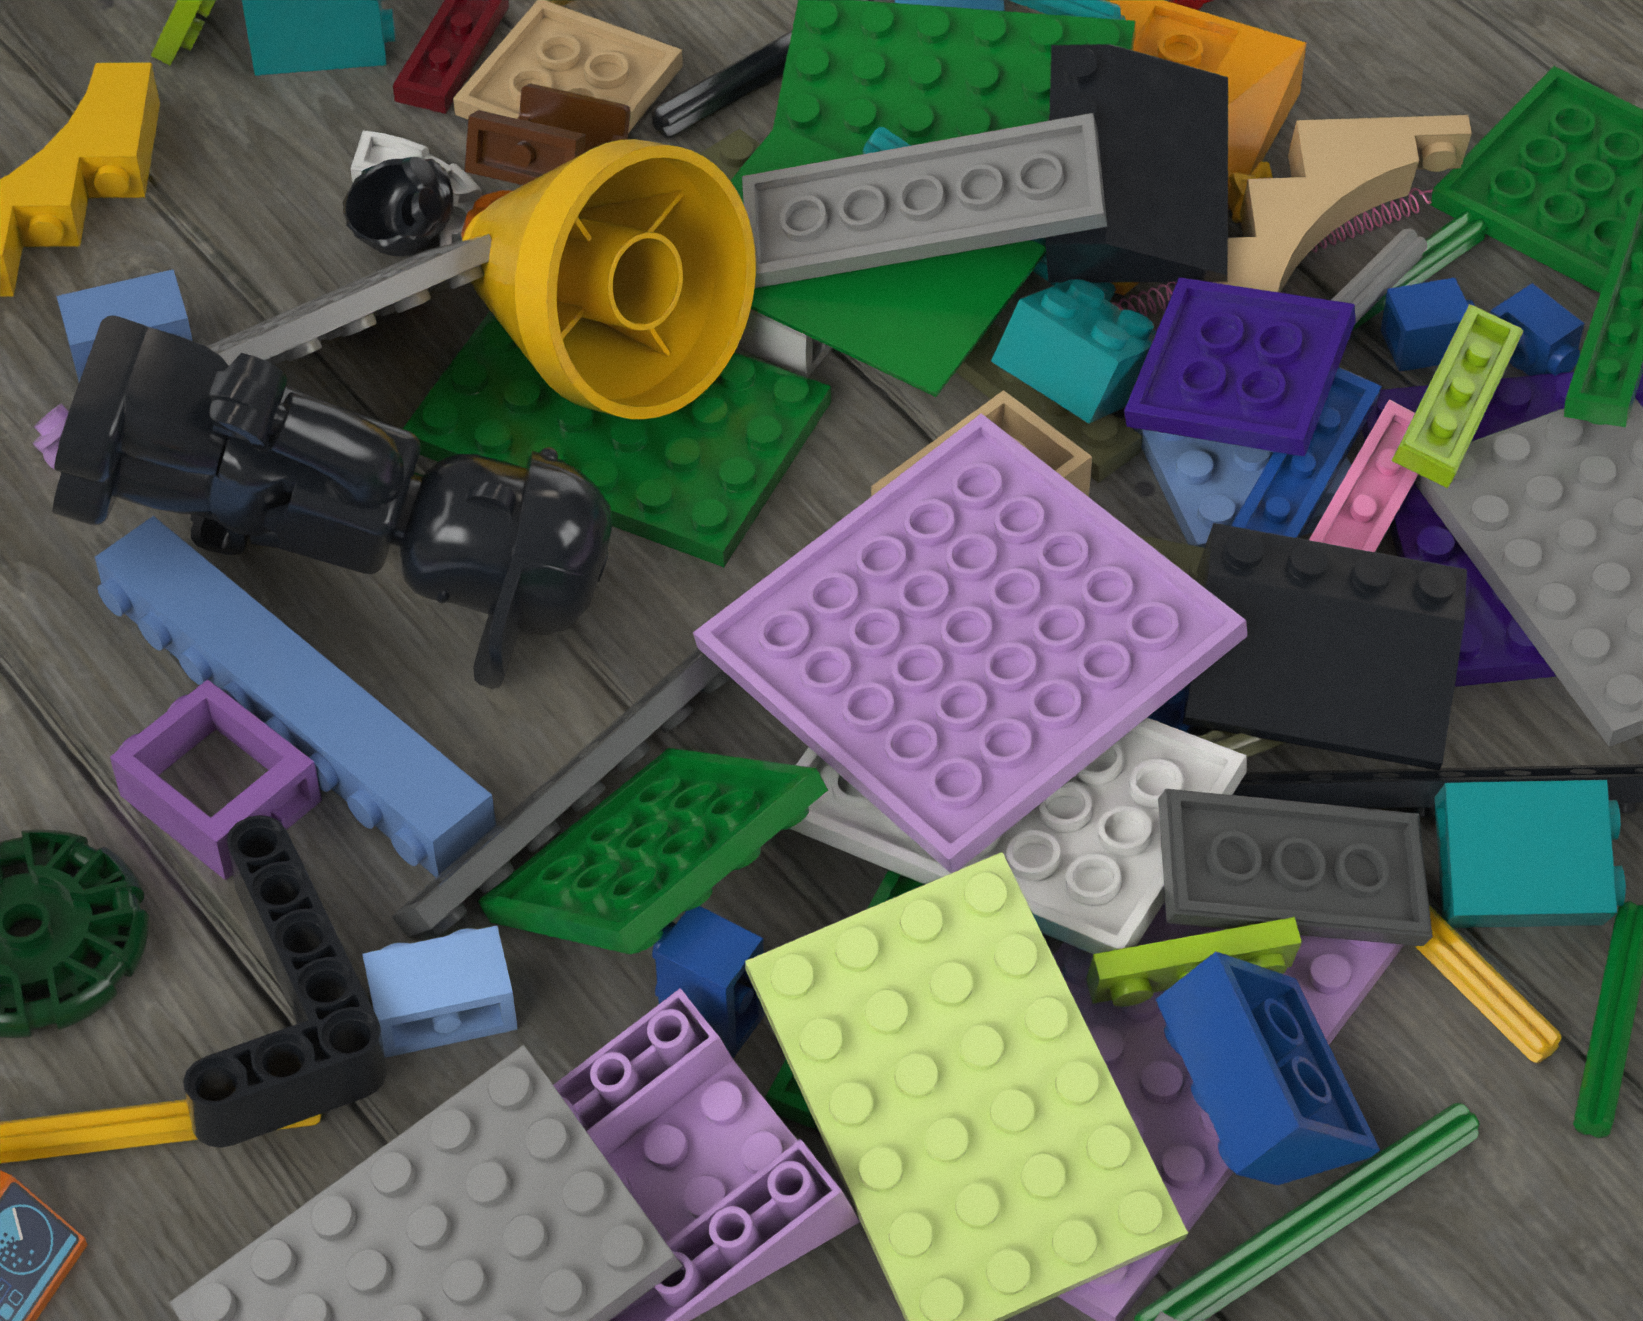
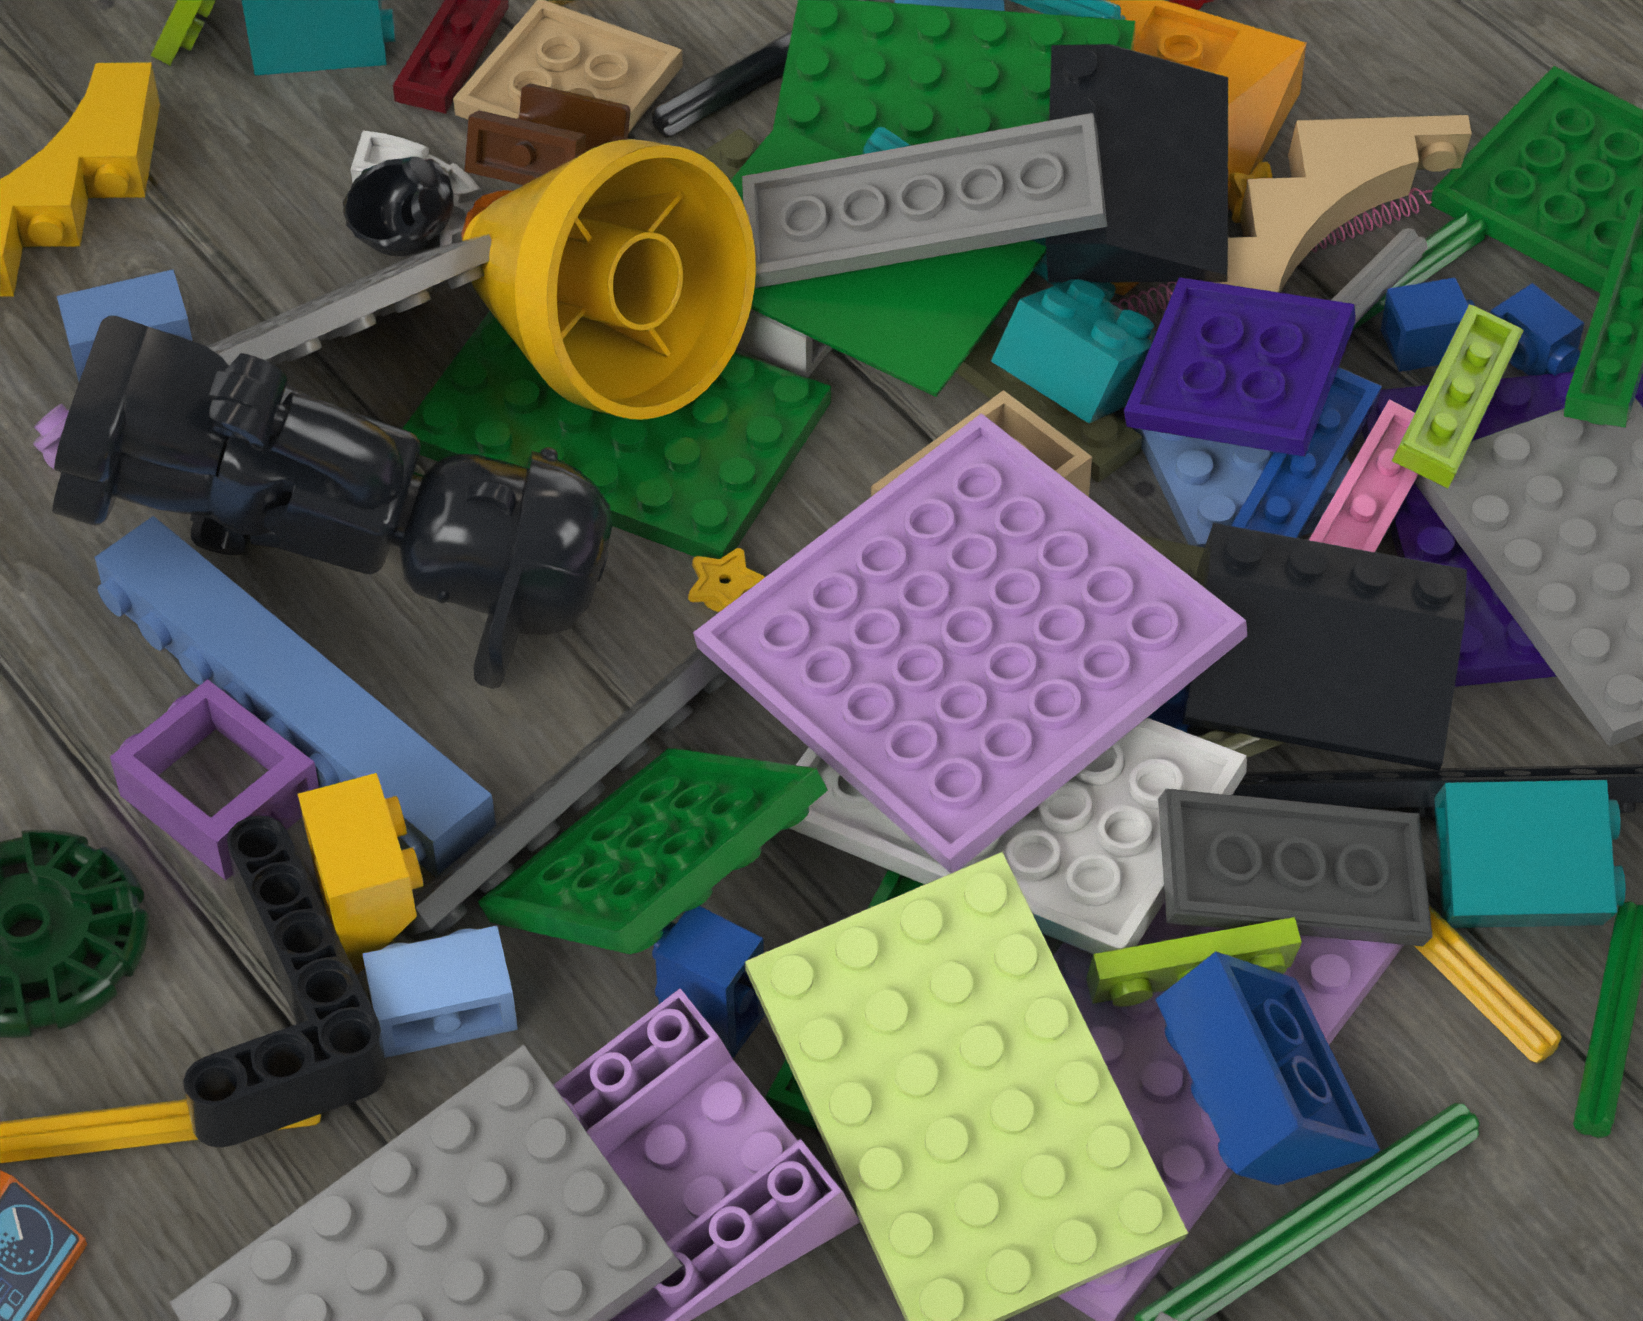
none -> yellow slope [298,773,424,974]
none -> yellow plate [688,548,765,612]

